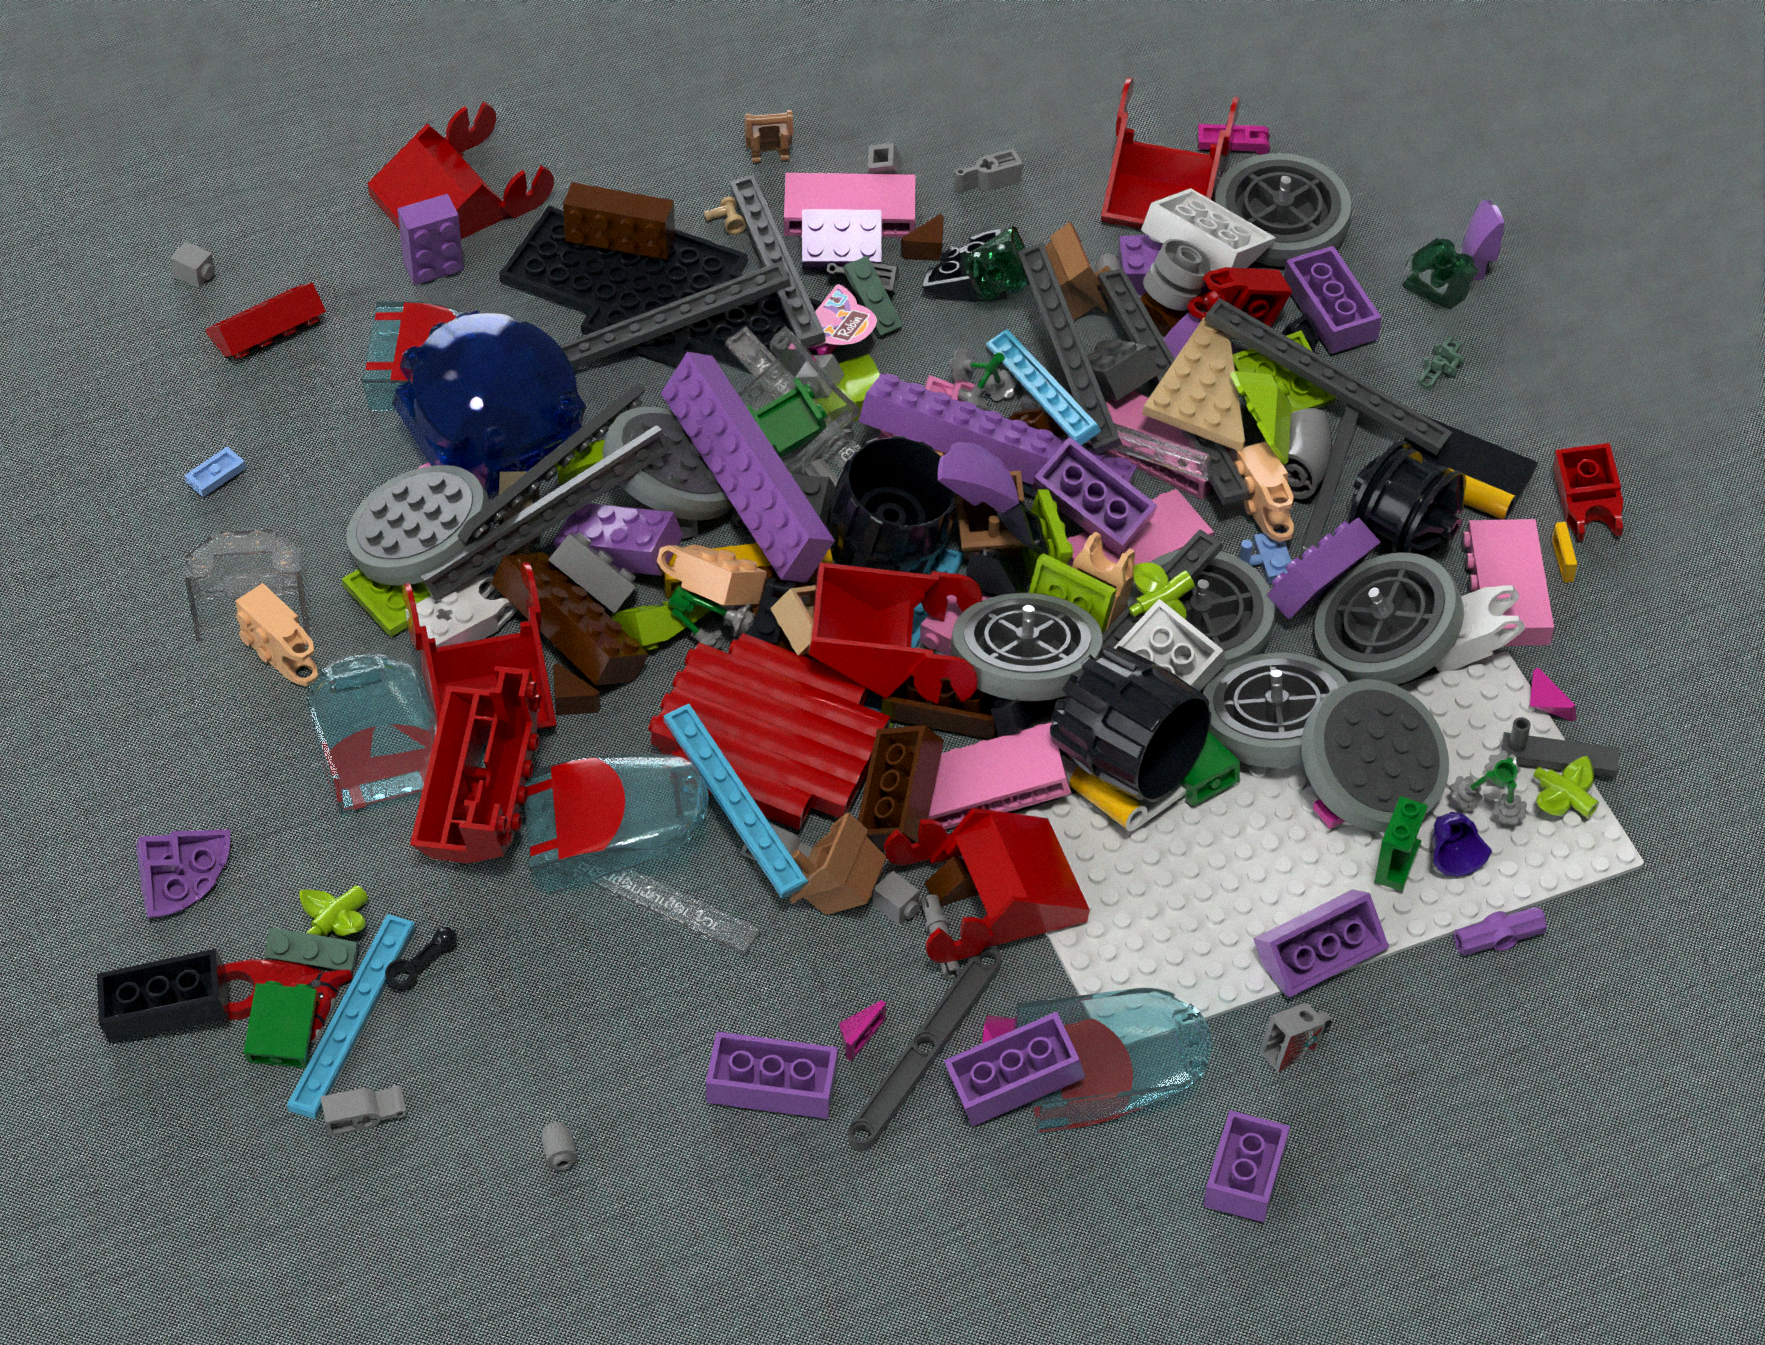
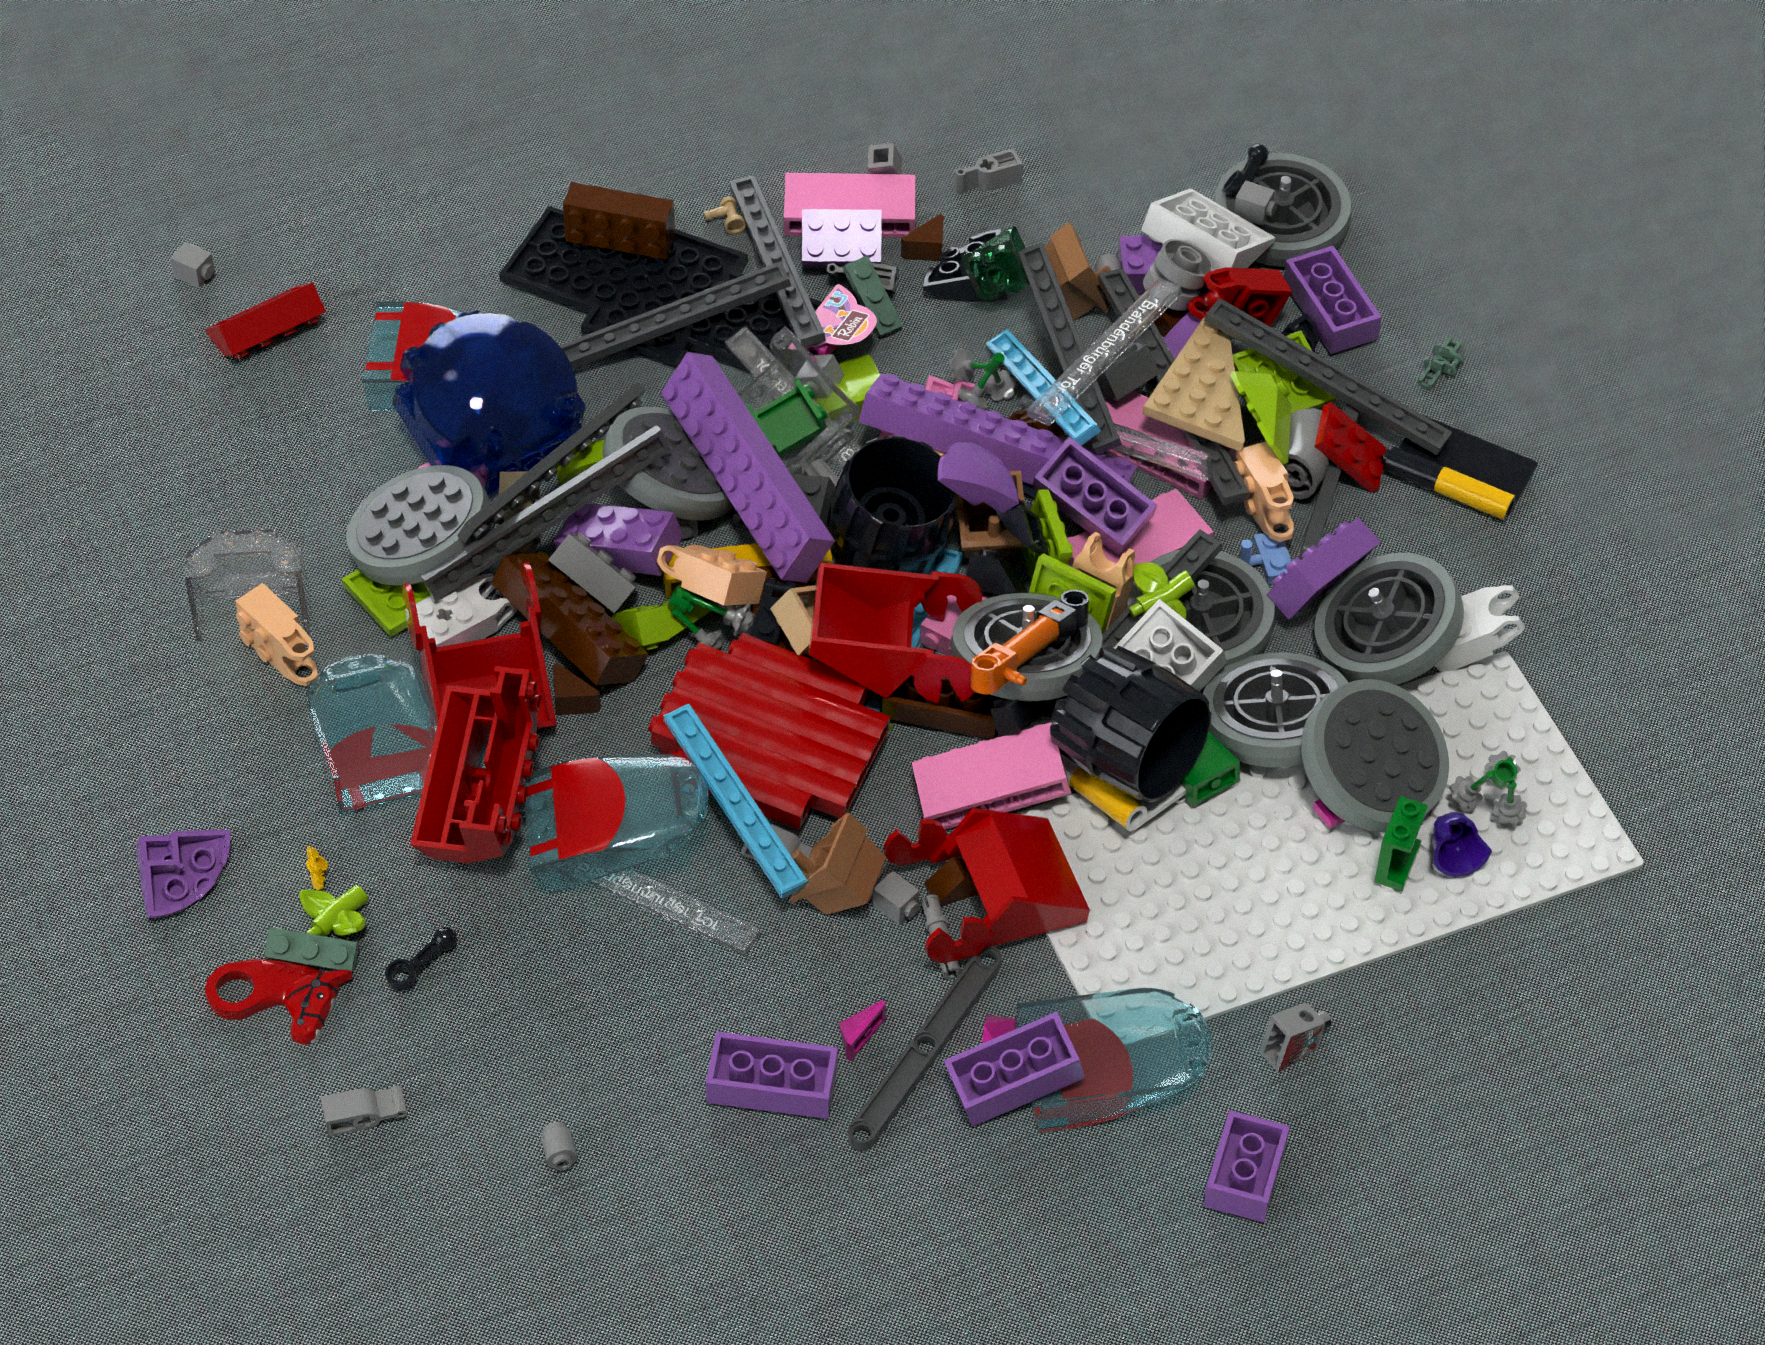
black brick [97,948,229,1043] -> none
light blue plate [184,446,246,497] -> none
green panel [243,981,320,1068] -> none
medium azure tile [287,914,416,1119] -> none
red piece [367,102,554,239] -> none
medium lavender brick [397,194,464,285] -> none
medium nougat piece [743,110,794,163] -> none
reddish brown brick [858,725,944,850] -> none
red piece [1101,77,1240,229] -> none
dark pink plate [1198,124,1270,155] -> none
medium lavender slope [1253,889,1389,997] -> none
black wheel [1349,440,1466,557] -> none
clear green piece [1402,237,1479,309] -> none
medium lavender piece [1453,907,1547,956] -> none
medium lavender brick [1461,200,1505,281] -> none
bright pink brick [1462,519,1554,646] -> none
dark grey piece [1501,717,1620,778] -> none
dark pink slope [1530,667,1577,722] -> none
lime plant [1533,756,1599,819] -> none
yellow tile [1552,522,1577,583] -> none
red brick [1553,443,1624,541] -> none
none -> yellow piece [306,846,328,890]
none -> orange piece [971,590,1089,694]
none -> clear tile [1026,278,1182,426]
none -> black piece [1222,144,1269,197]
none -> light grey brick [1234,180,1277,226]
none -> red plate [1314,402,1387,492]

